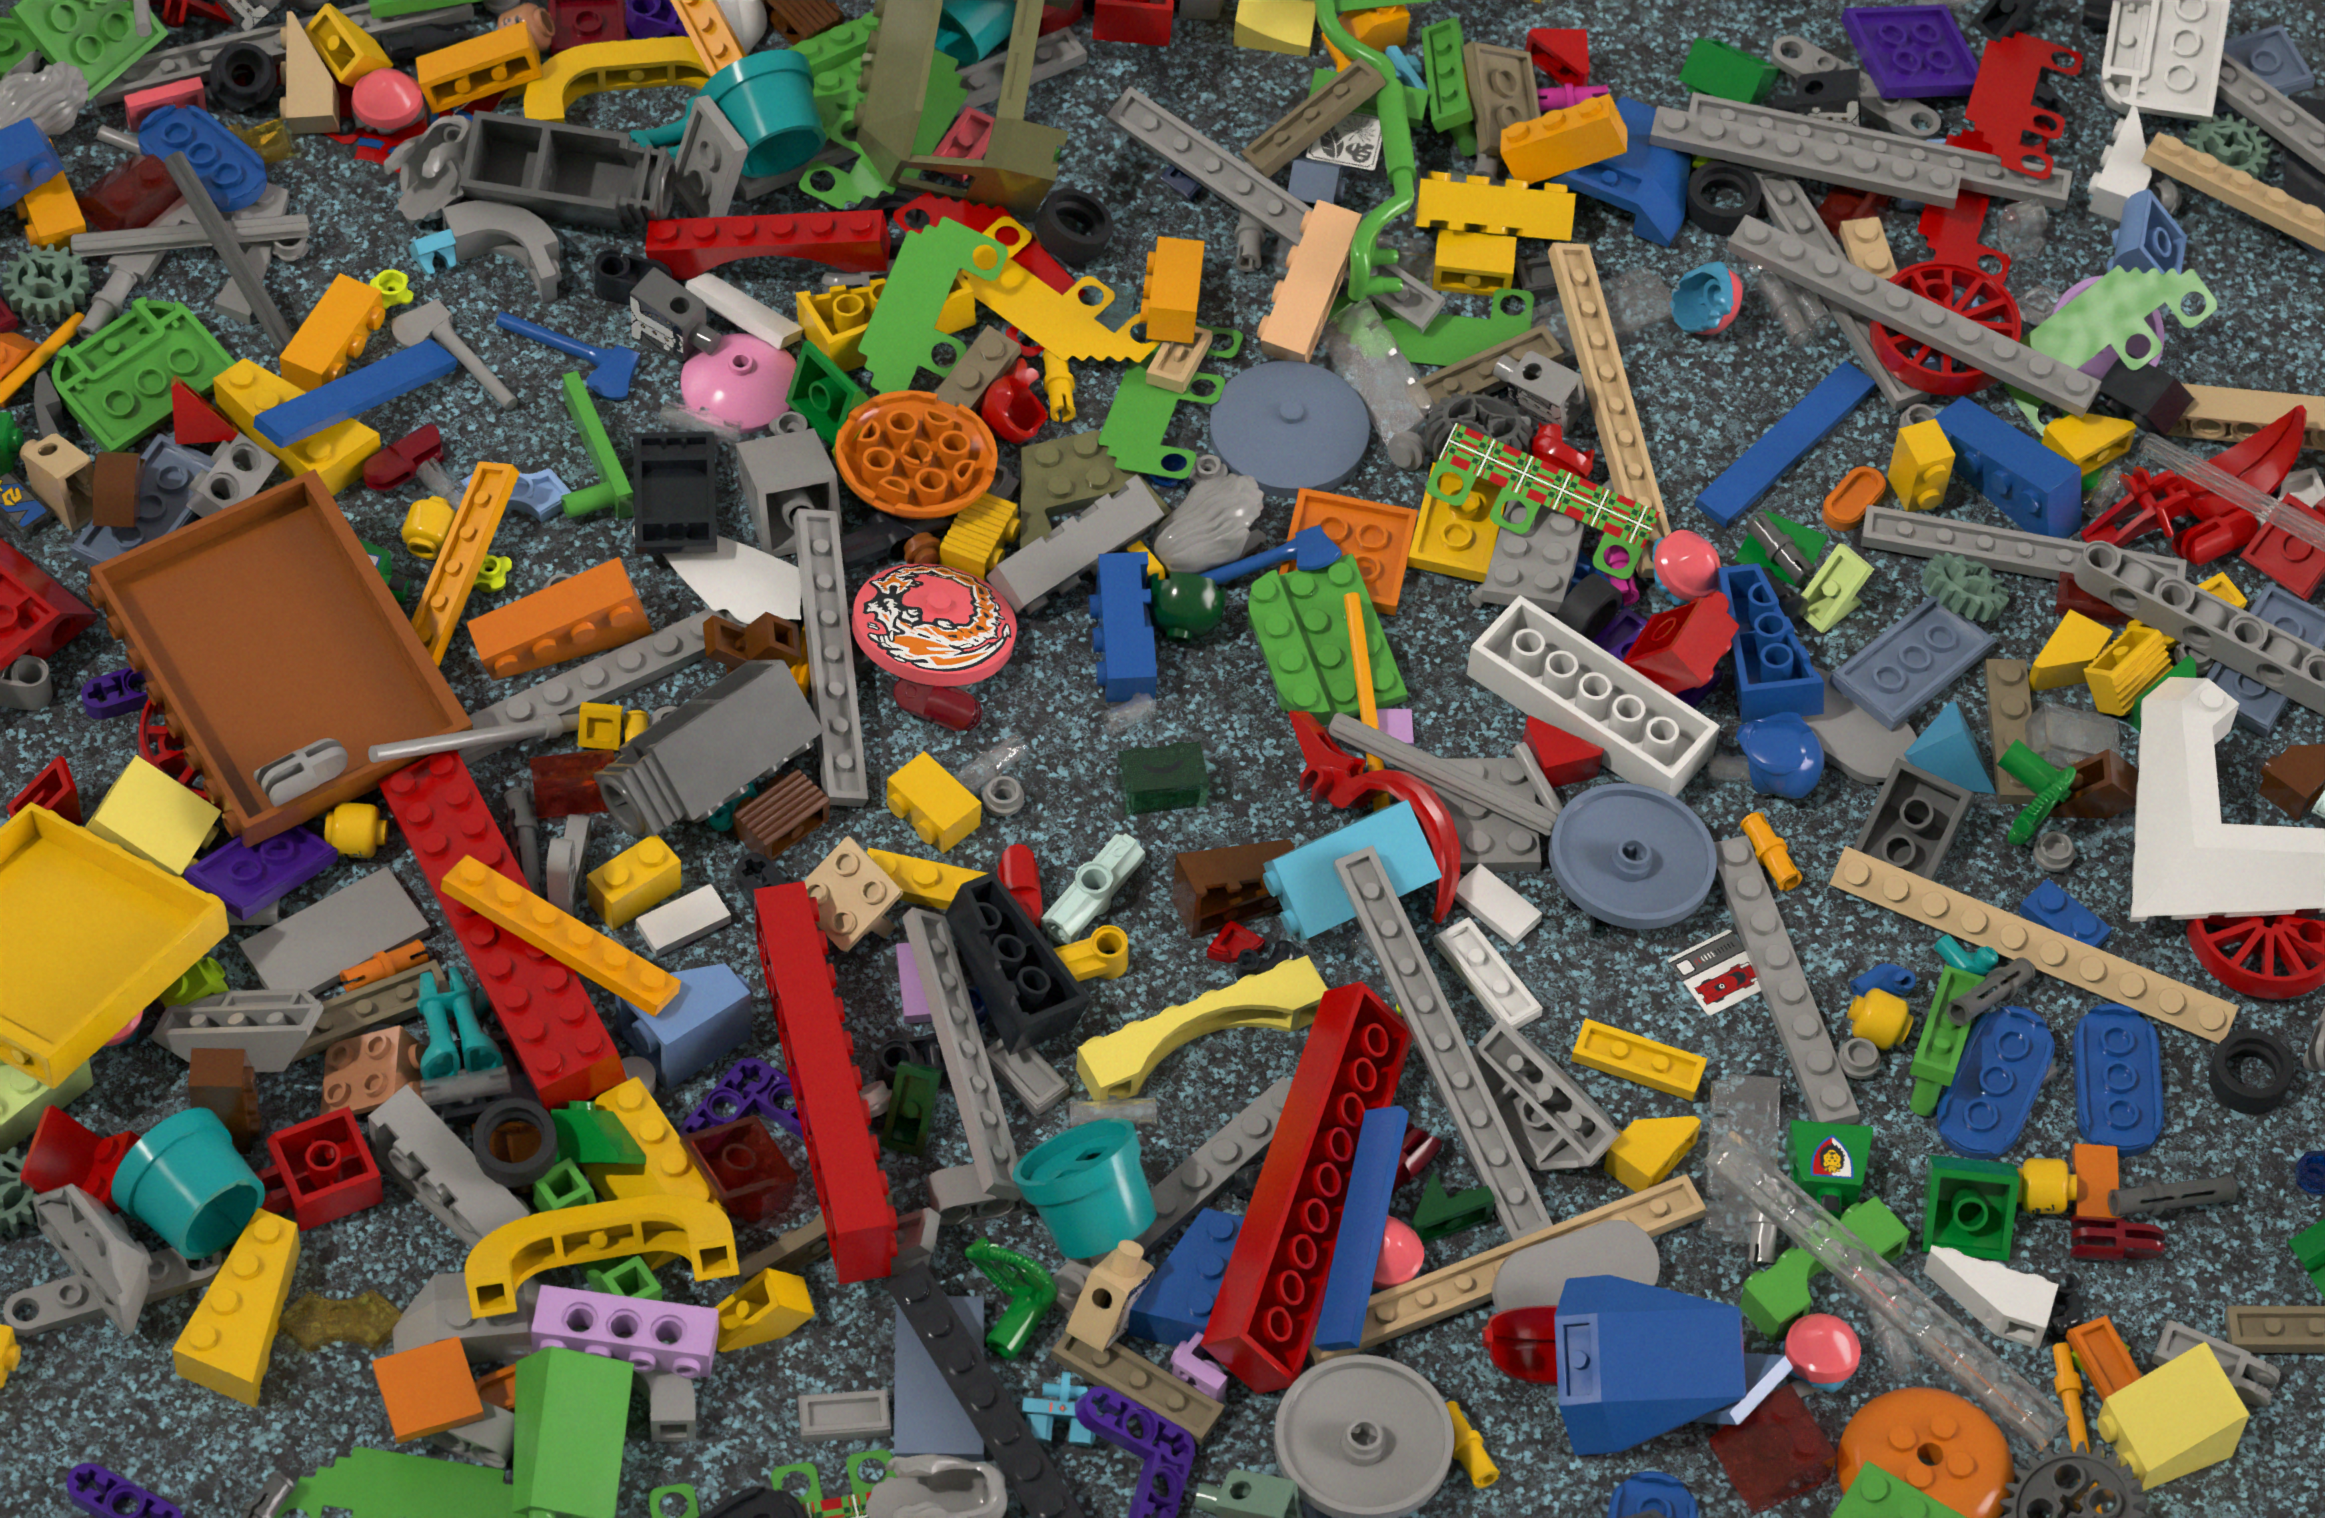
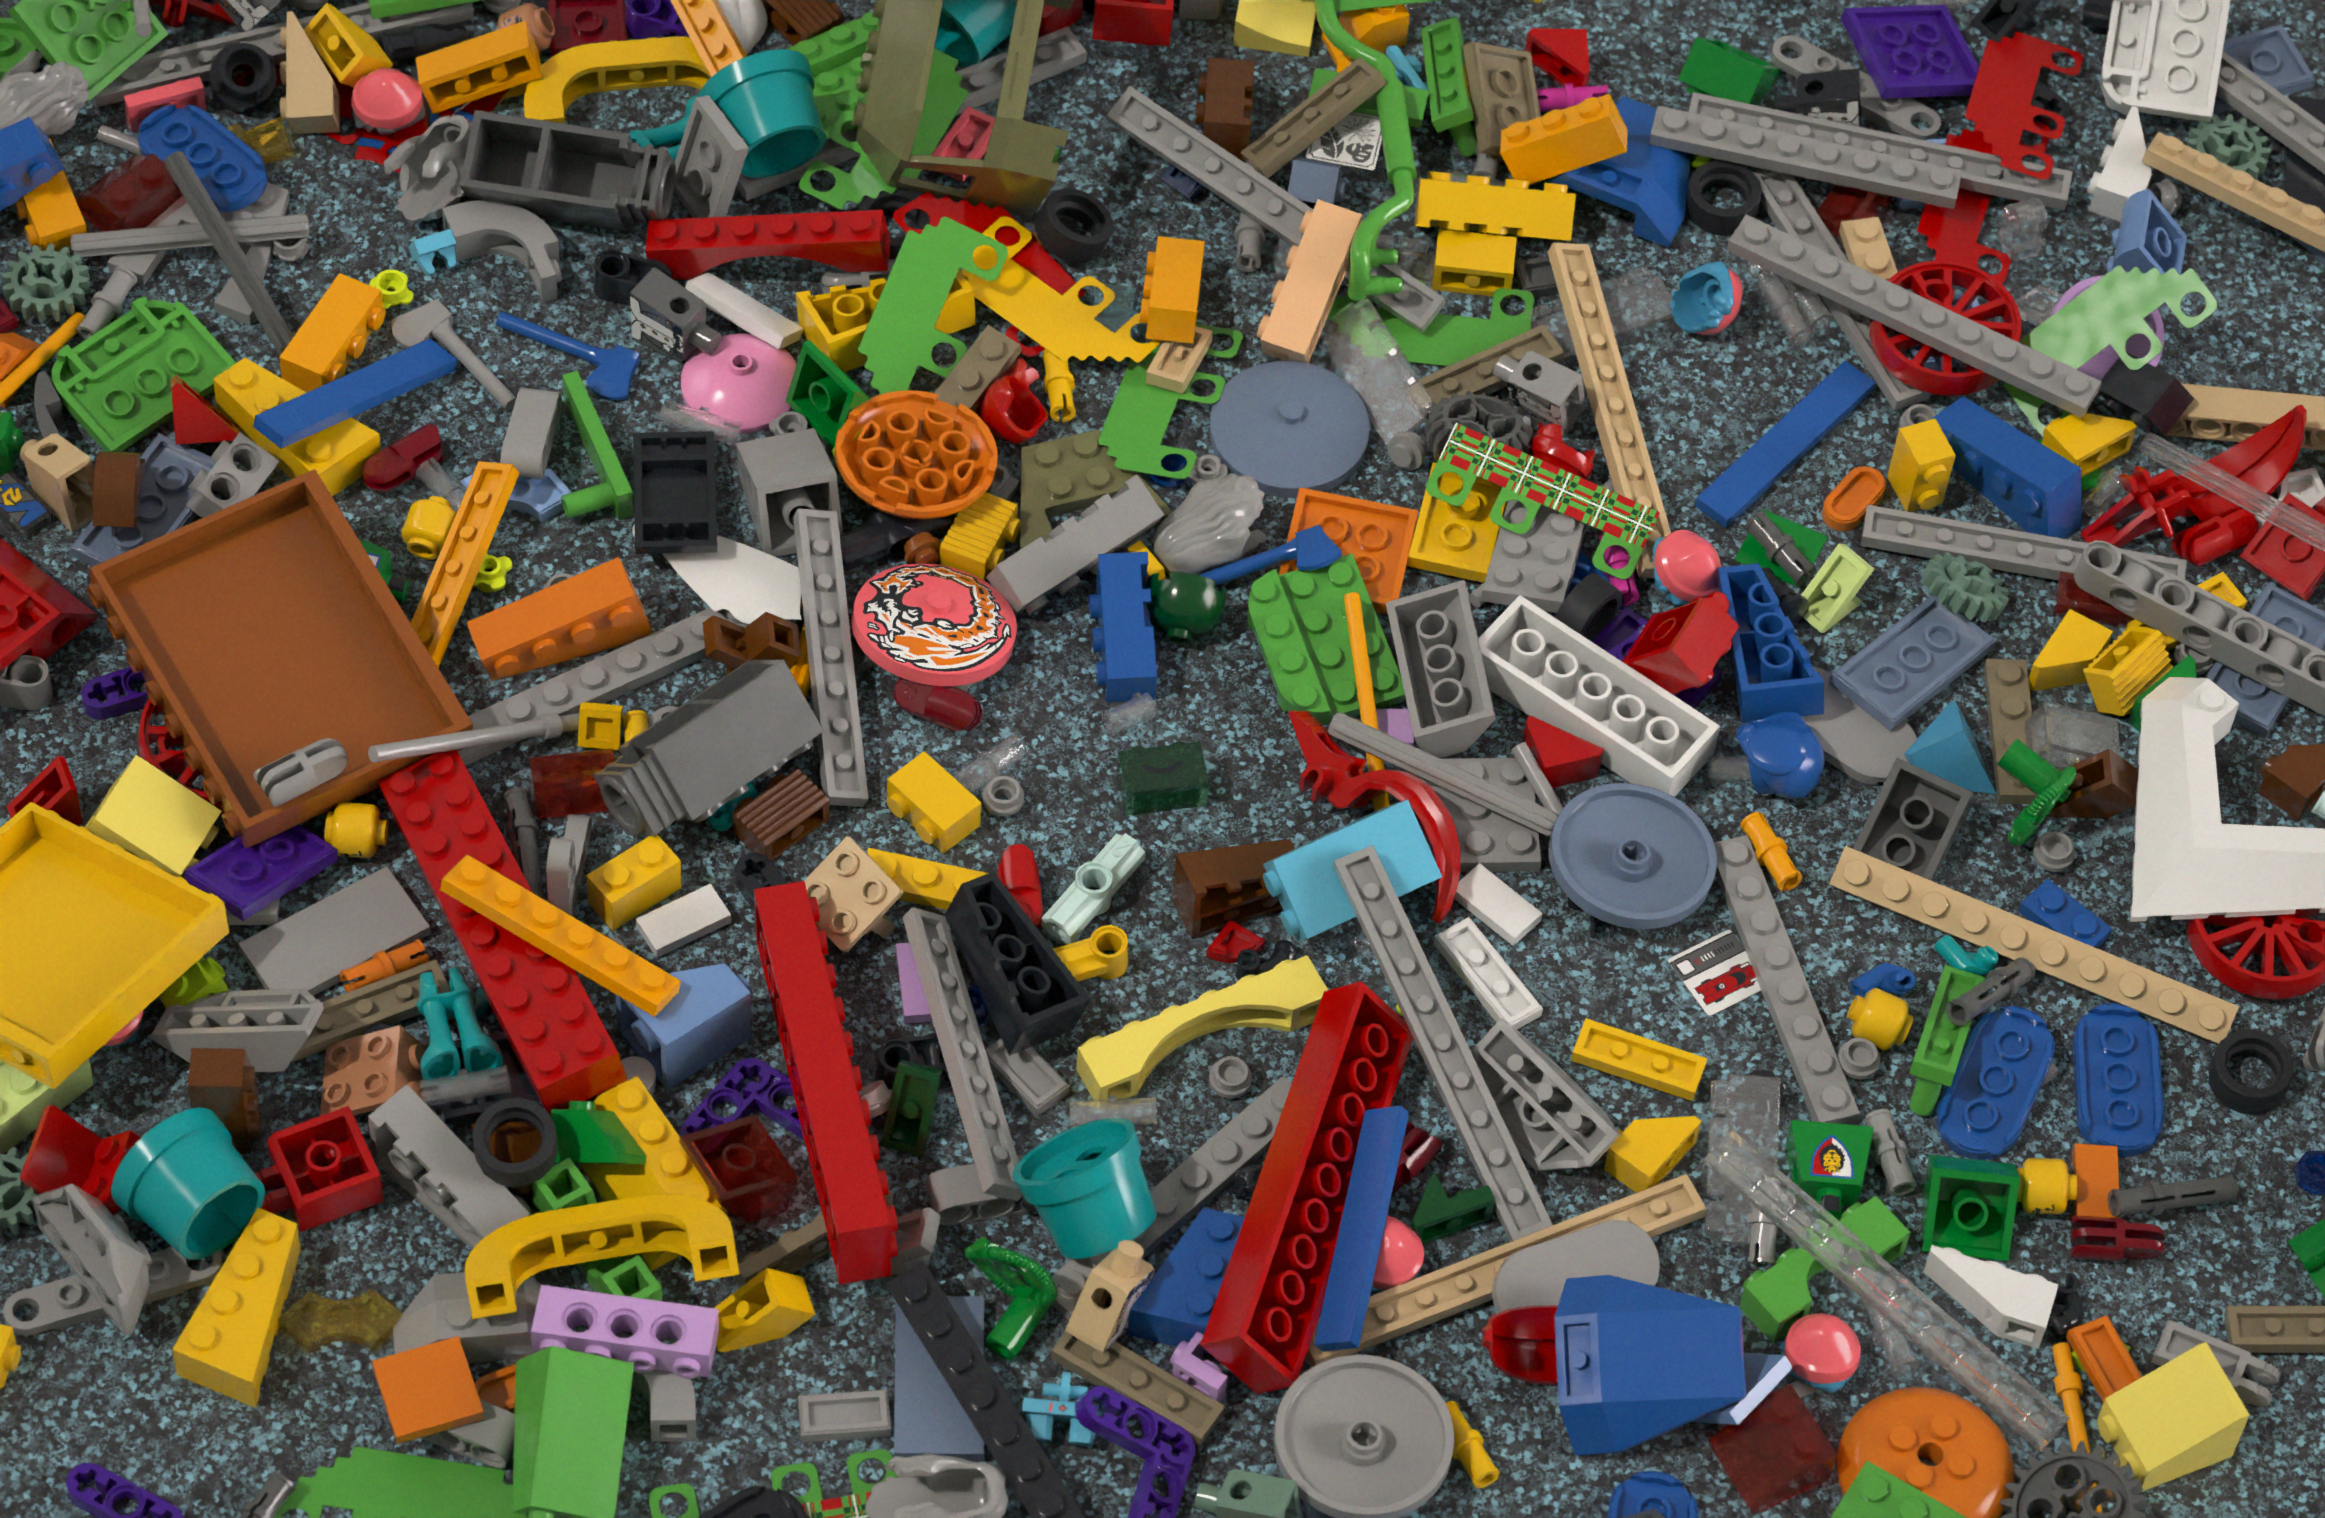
none -> light grey beam [500,387,562,480]
none -> reddish brown wedge [1195,58,1254,163]
none -> light grey plate [1209,1056,1252,1098]
none -> light grey slope [1386,580,1496,759]
none -> light grey pin [1864,1109,1917,1197]

